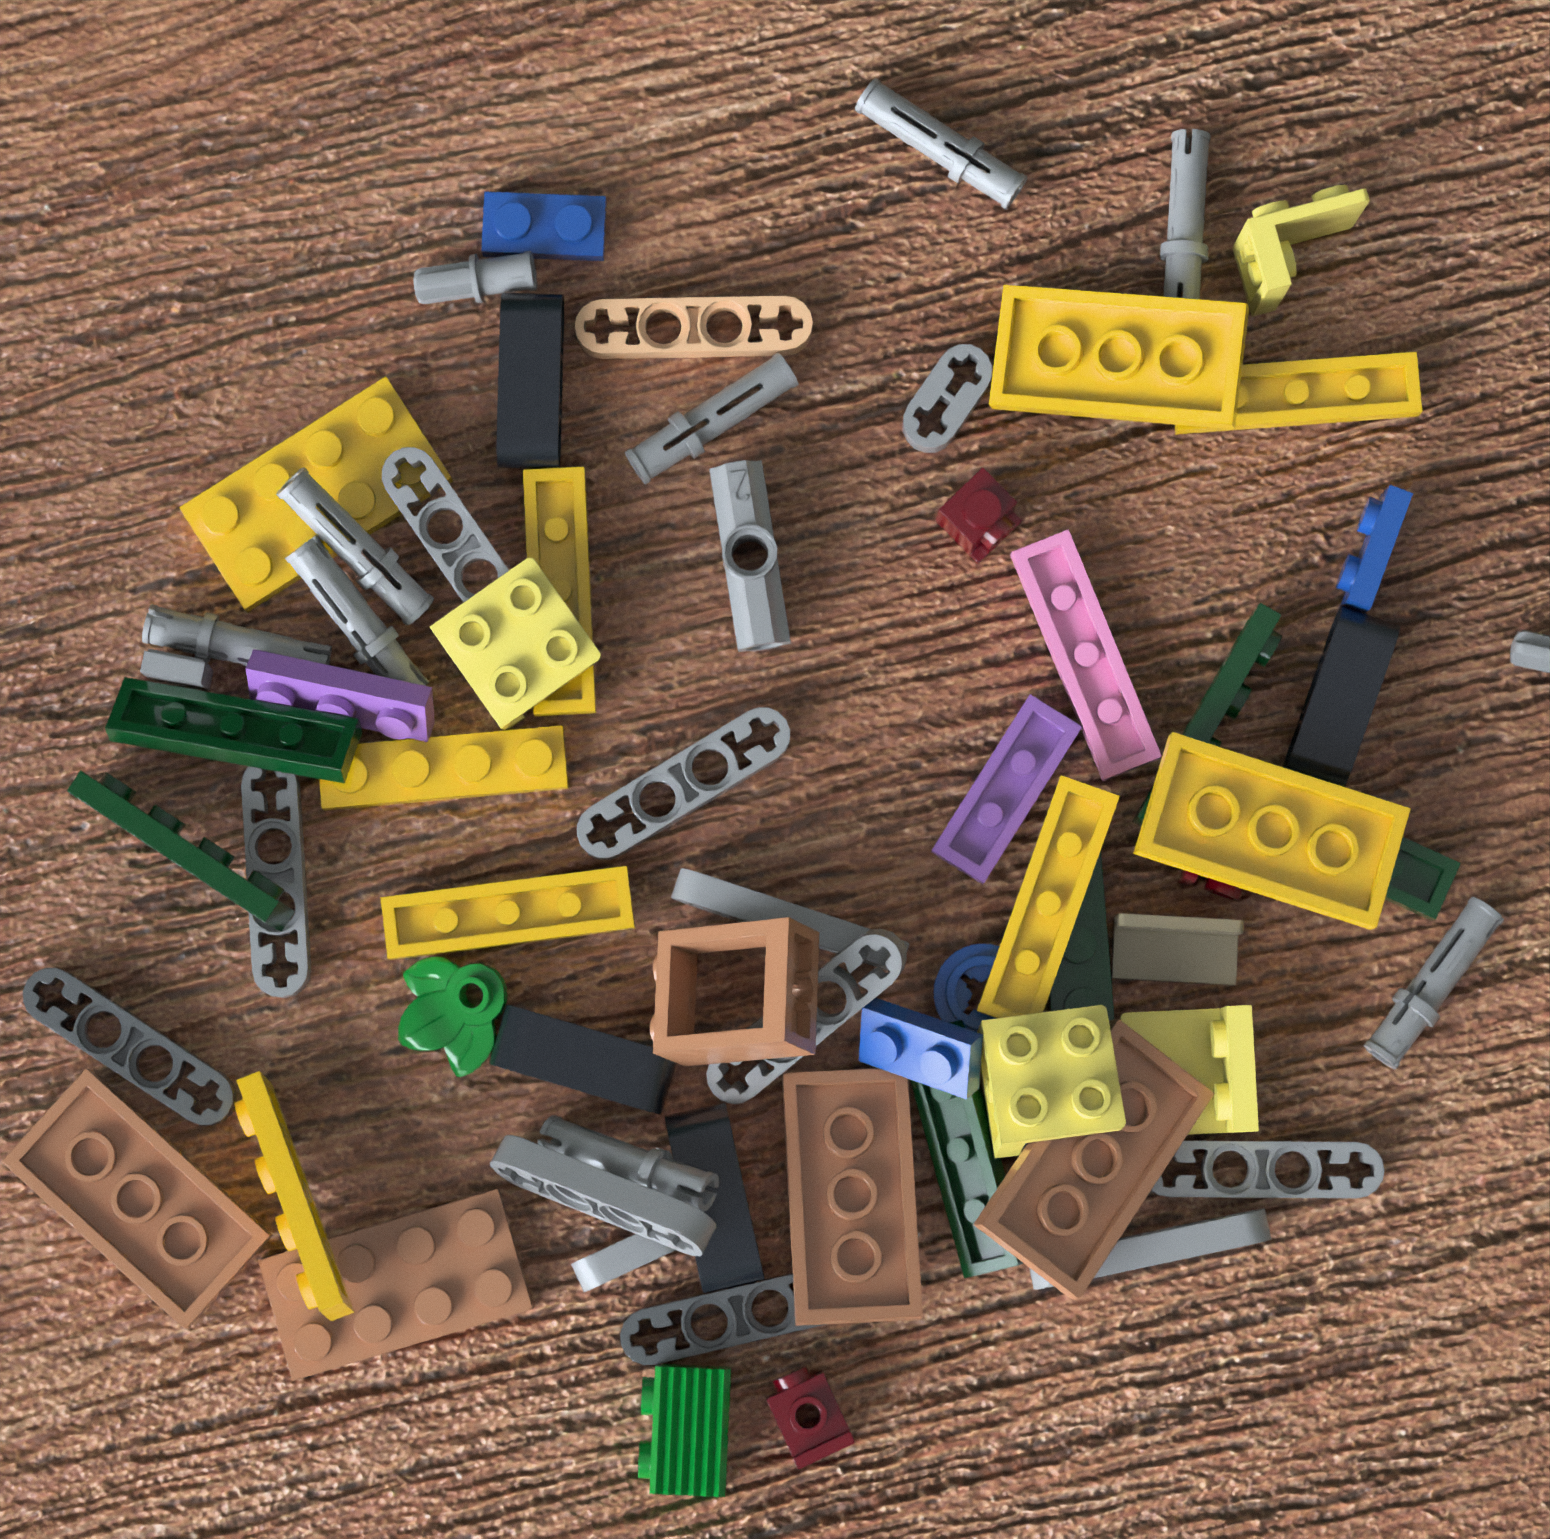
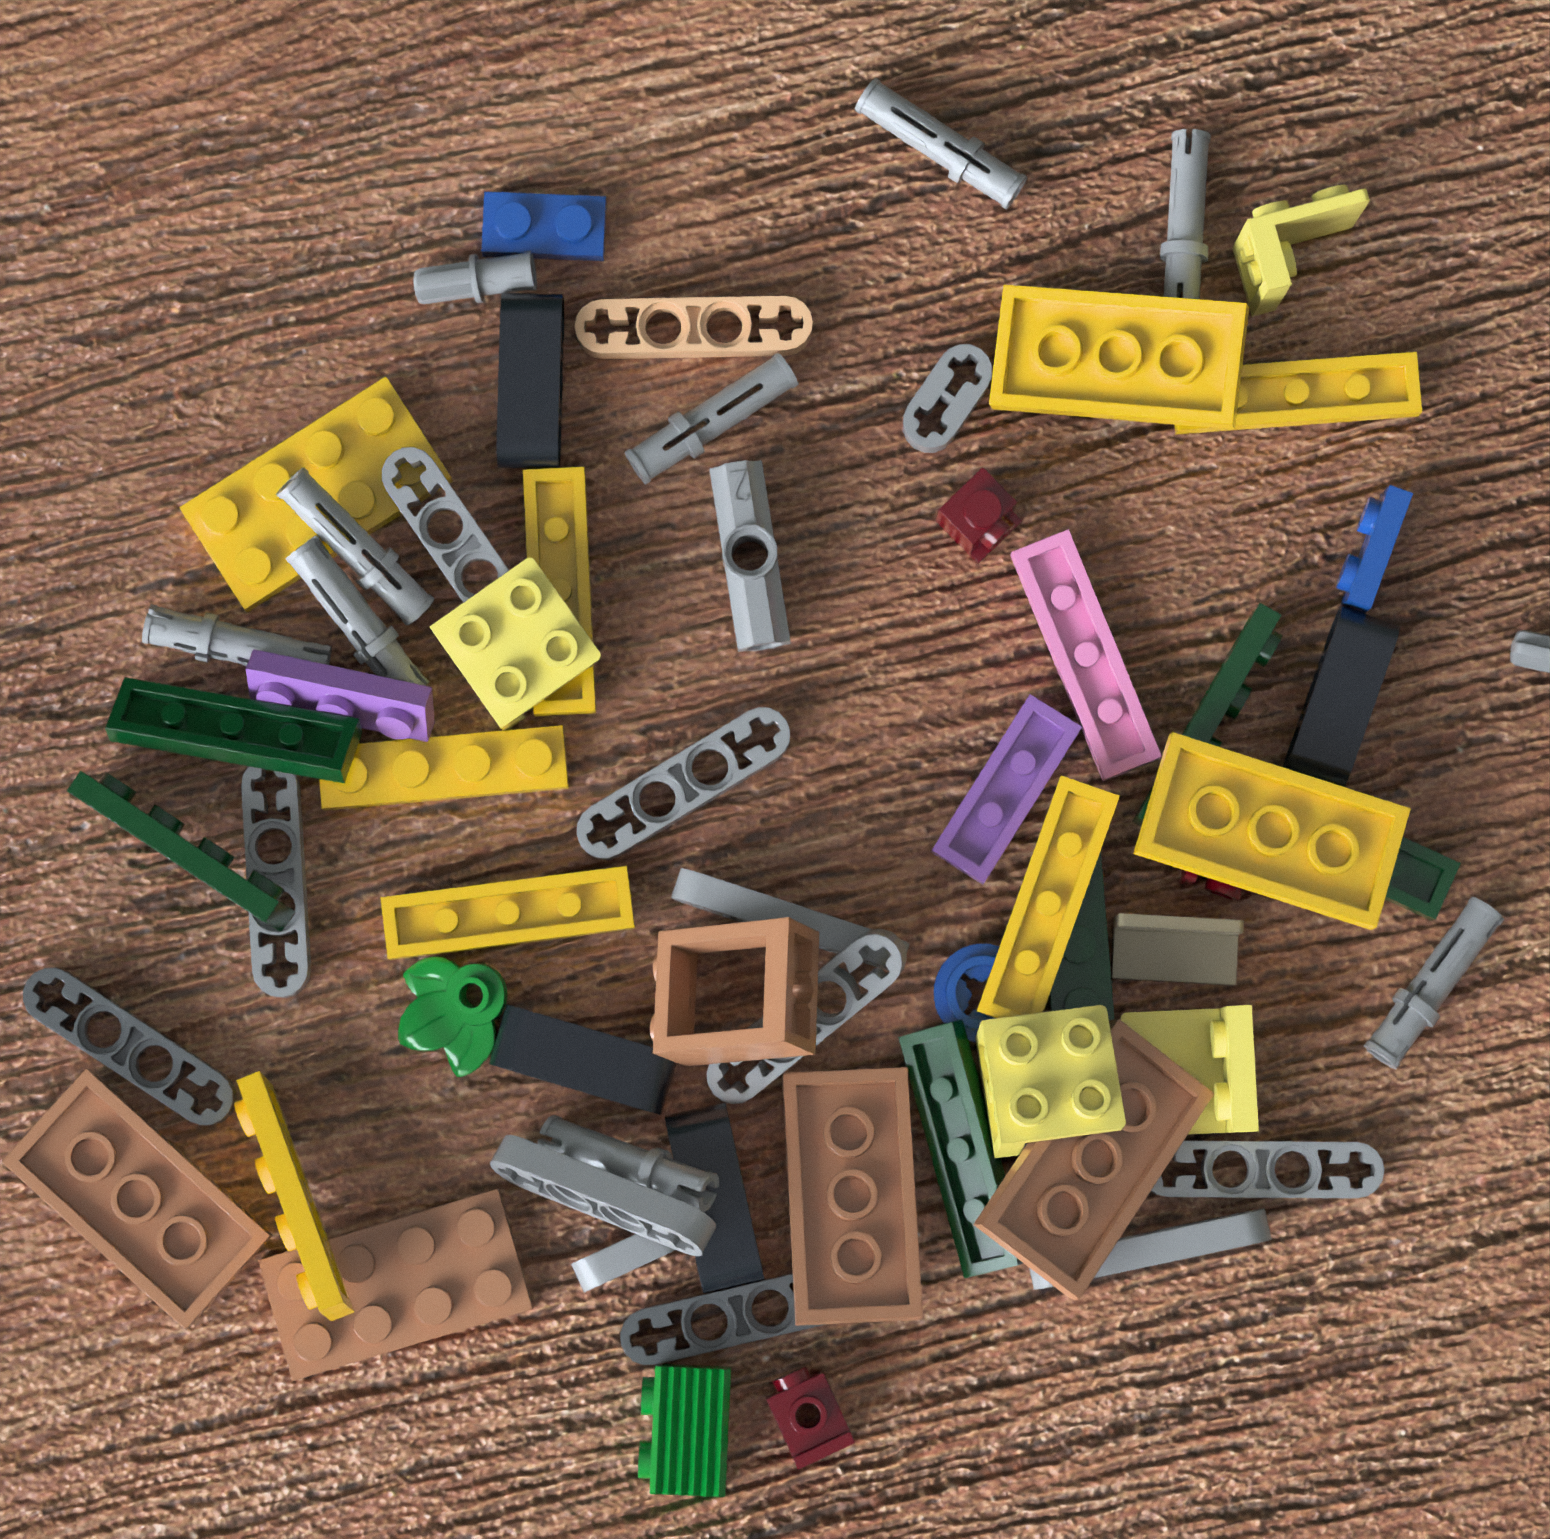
light grey tile [140,649,214,691] -> none
plate [859,998,983,1099] -> none

